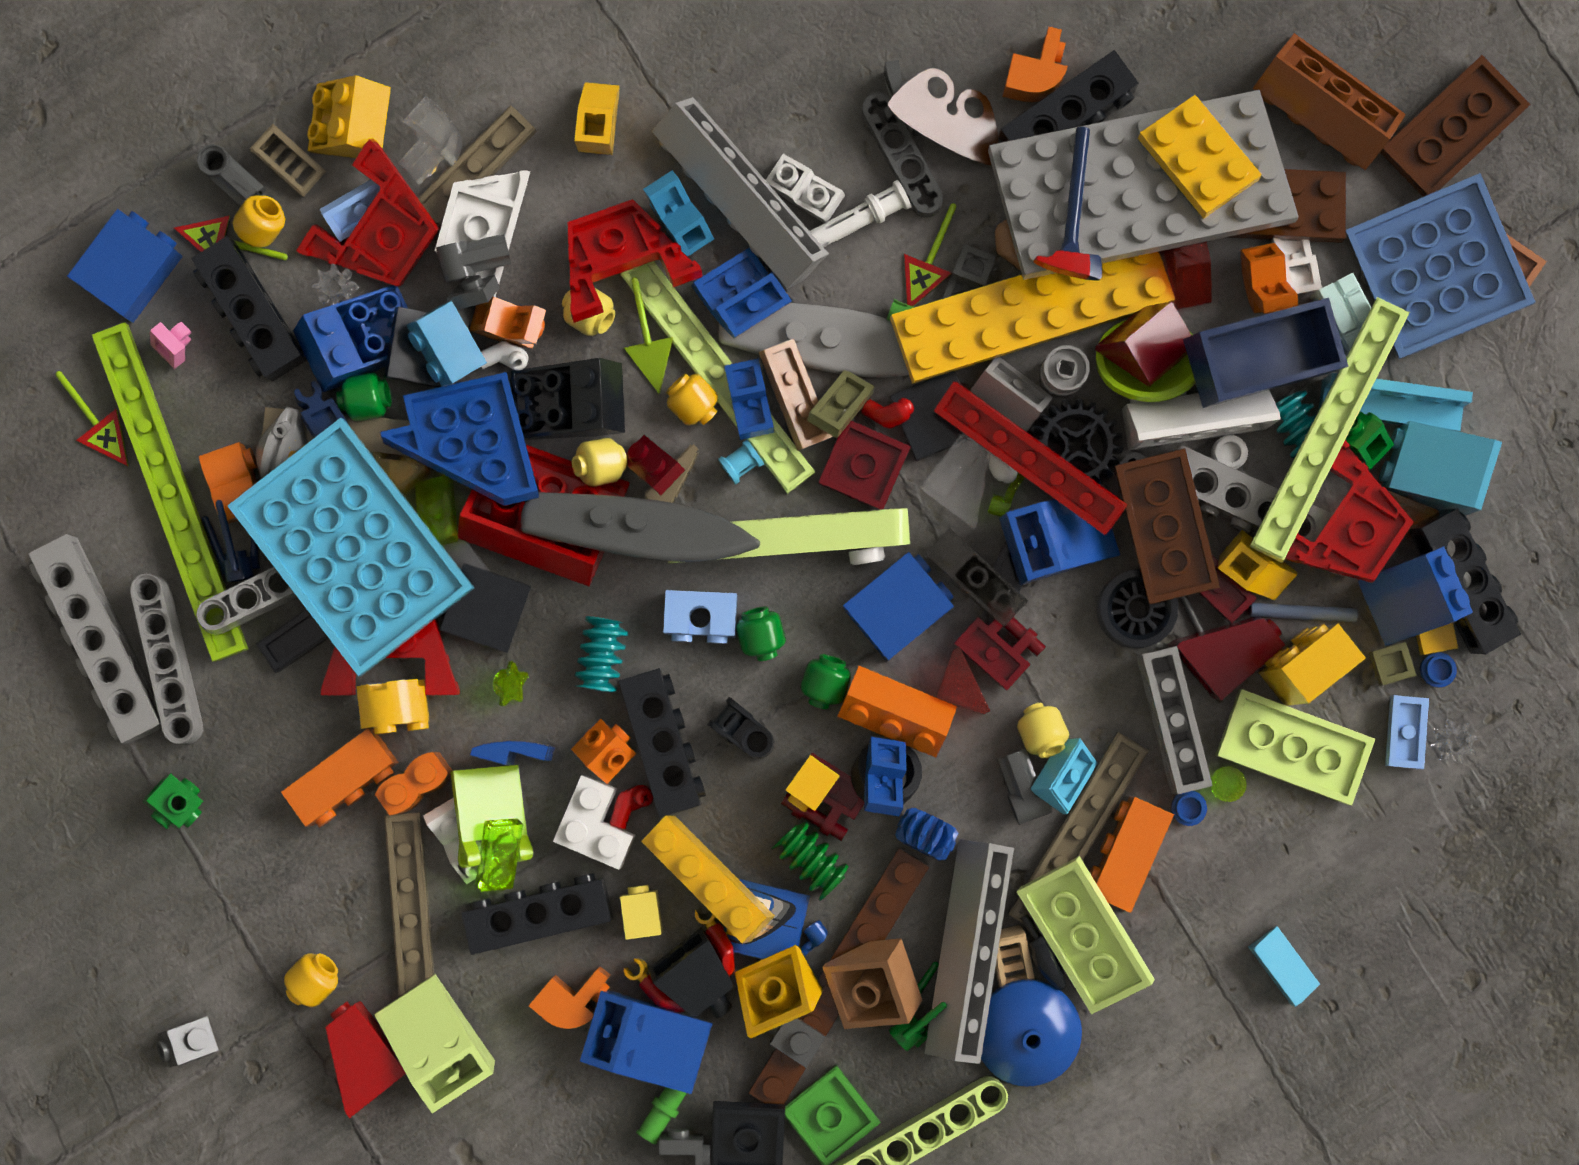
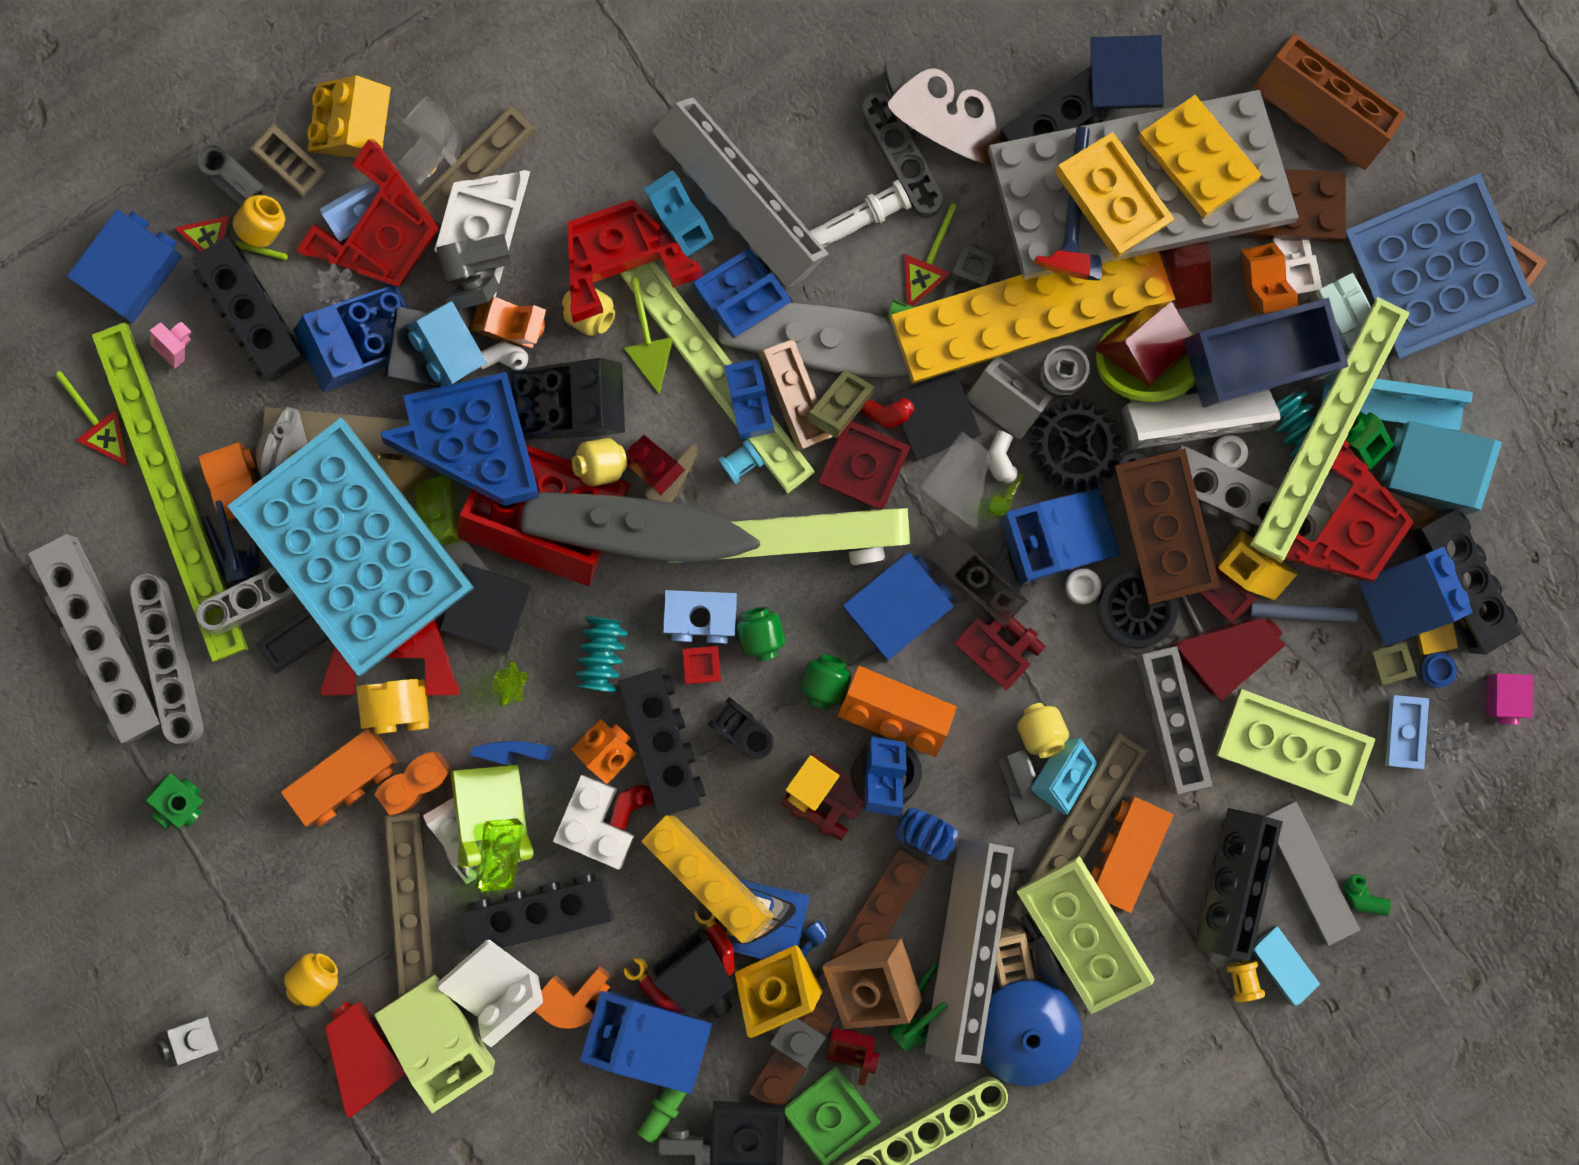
dark blue plate [294,381,349,439] -> none
green head [336,373,392,422] -> none
yellow slope [574,82,620,155] -> none
light yellow brick [620,885,663,940] -> none
yellow head [666,373,718,426] -> none
white slope [765,154,845,223] -> none
green piece [771,821,849,901] -> none
red plate [934,382,1128,535] -> none
clear red slope [935,647,990,715] -> none
medium nougat arm [994,219,1021,271] -> none
orange brick [1002,27,1068,102] -> none
blue plate [1171,791,1207,826] -> none
clear neon green plate [1211,766,1247,802] -> none
yellow brick [1259,623,1366,706] -> none
reddish brown plate [1380,55,1531,197] -> none
none -> white bracket [438,940,543,1047]
none -> red plate [683,646,721,685]
none -> dark red bracket [825,1028,879,1086]
none -> yellow plate [1054,132,1175,259]
none -> white tile [1065,569,1101,605]
none -> dark blue tile [1090,35,1164,110]
none -> black brick [1195,808,1283,961]
none -> yellow bush [1226,960,1265,1002]
none -> light grey tile [1264,801,1360,946]
none -> green arm [1344,874,1391,917]
none -> dark pink brick [1486,674,1533,725]

